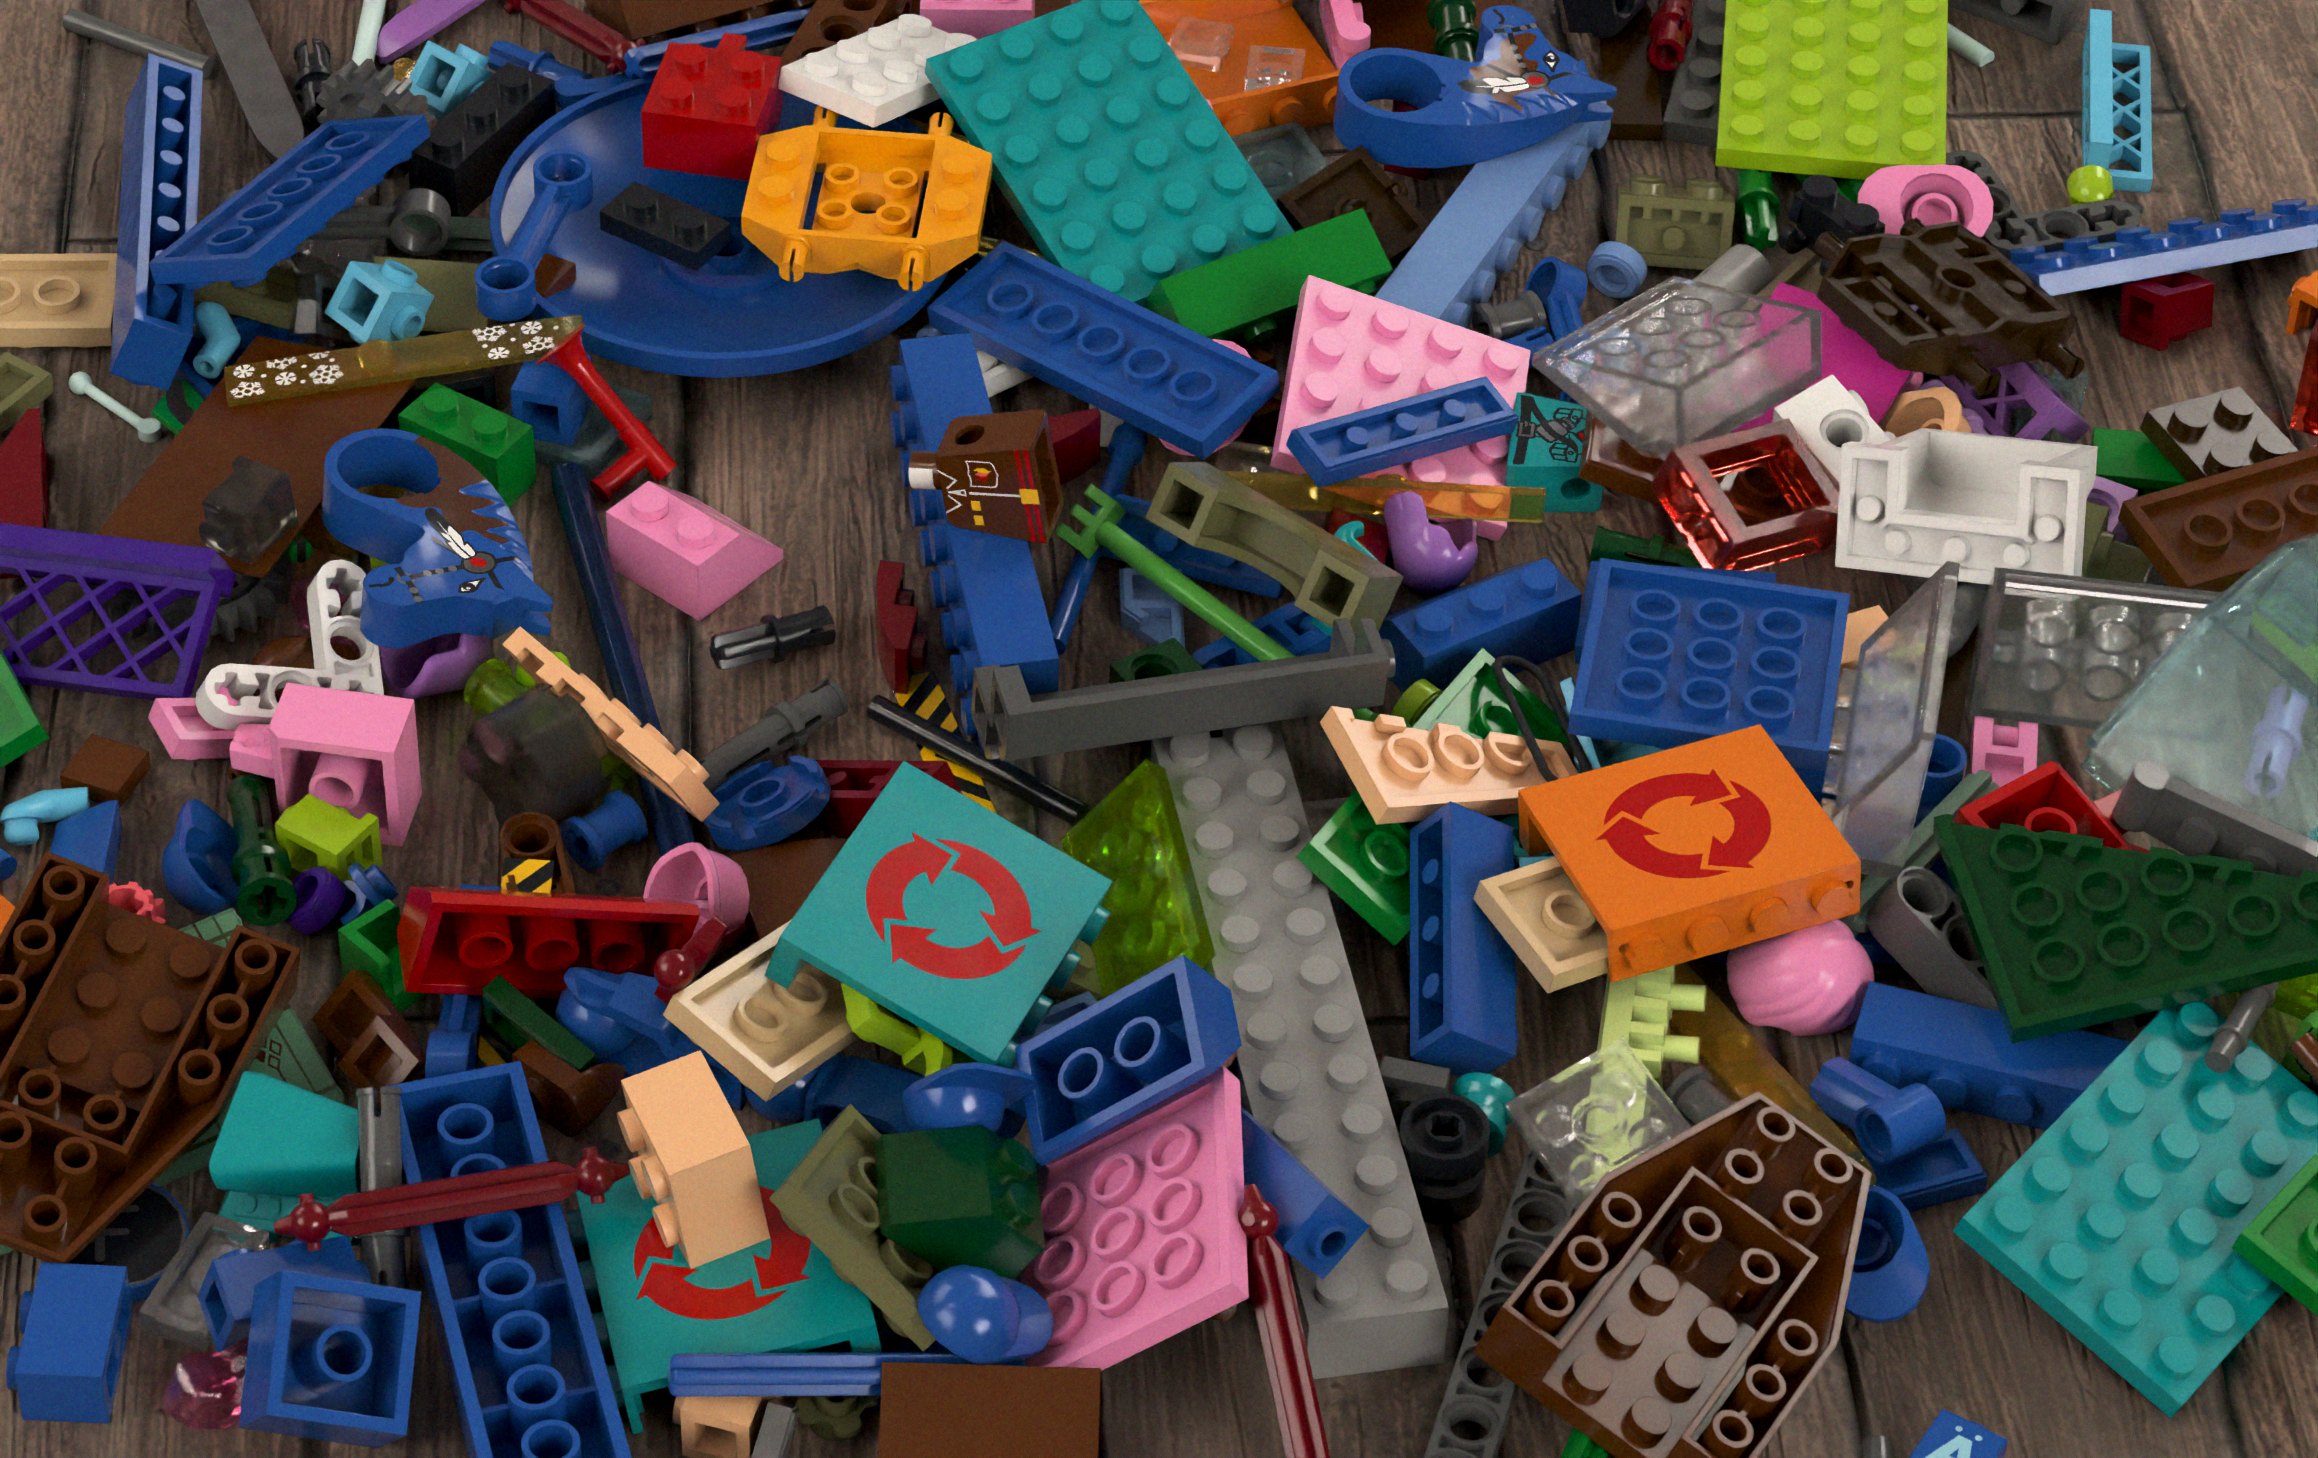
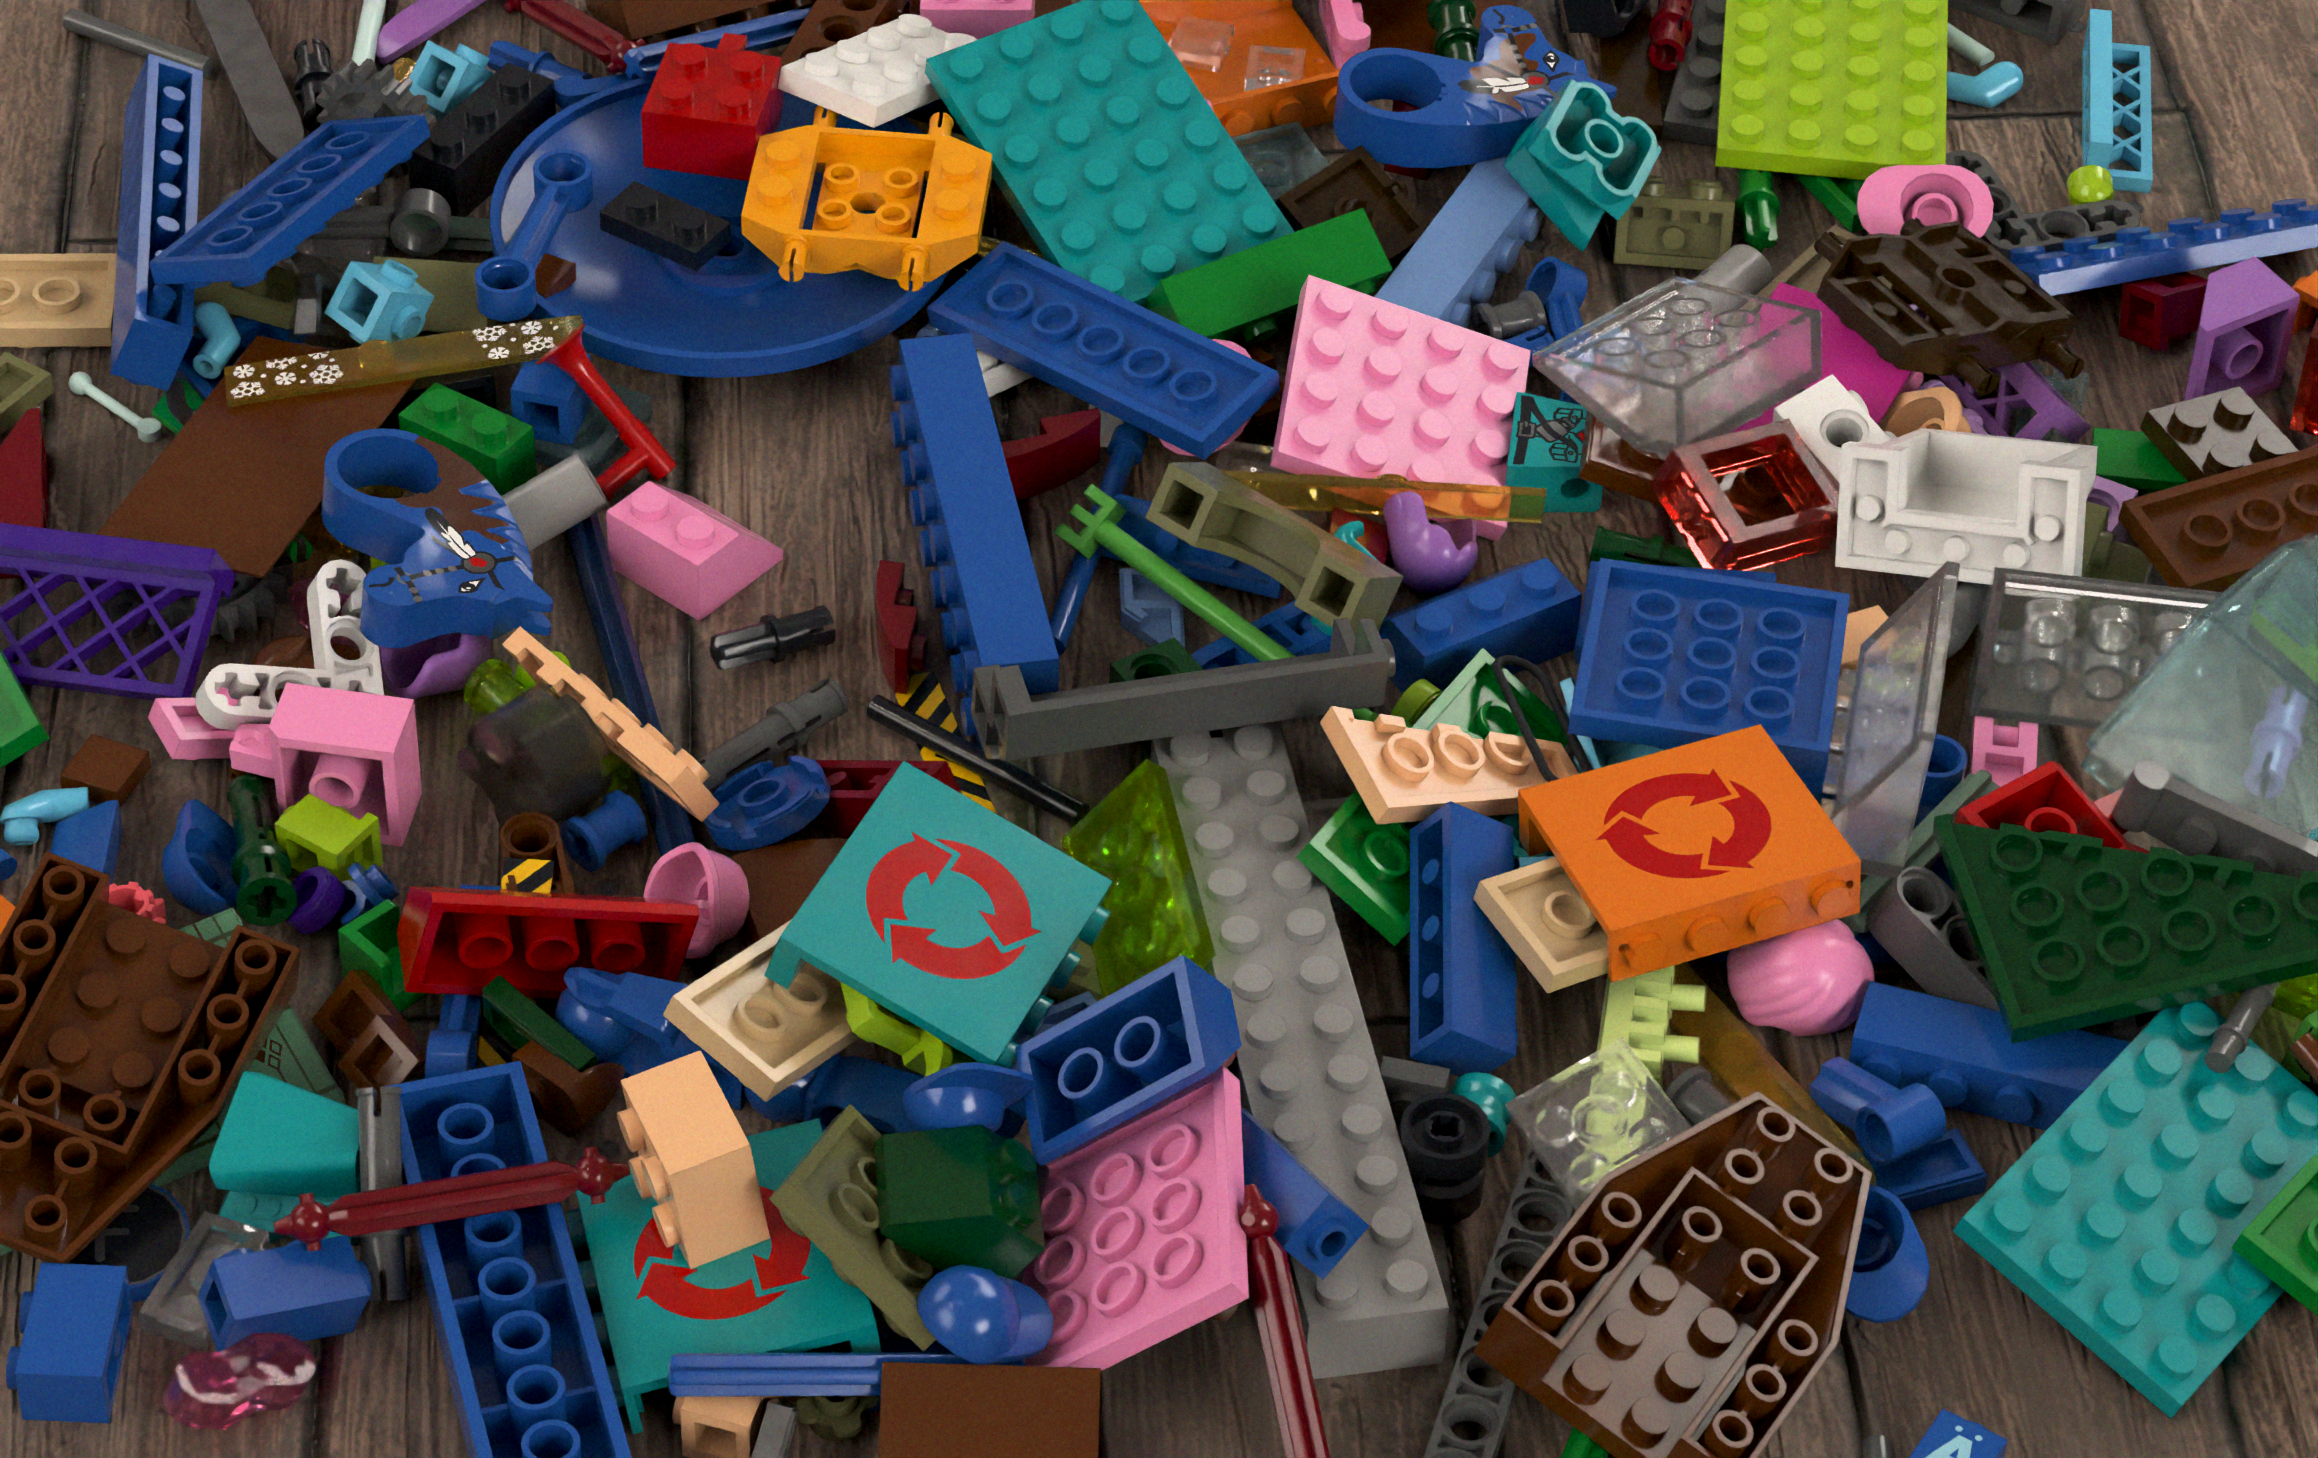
clear smoke brick [199,455,299,565] -> none
blue brick [239,1269,422,1449] -> none
dark red sword [653,915,748,1005] -> none
reddish brown torso [909,410,1064,544] -> none
blue tile [1286,376,1519,488] -> none
medium blue tile [1586,241,1648,299] -> none
black piece [1778,175,1885,277] -> none
none -> light grey pin [501,452,609,551]
none -> teal piece [1503,79,1662,253]
none -> medium azure arm [1947,61,2023,108]
none -> medium lavender slope [2184,256,2301,401]

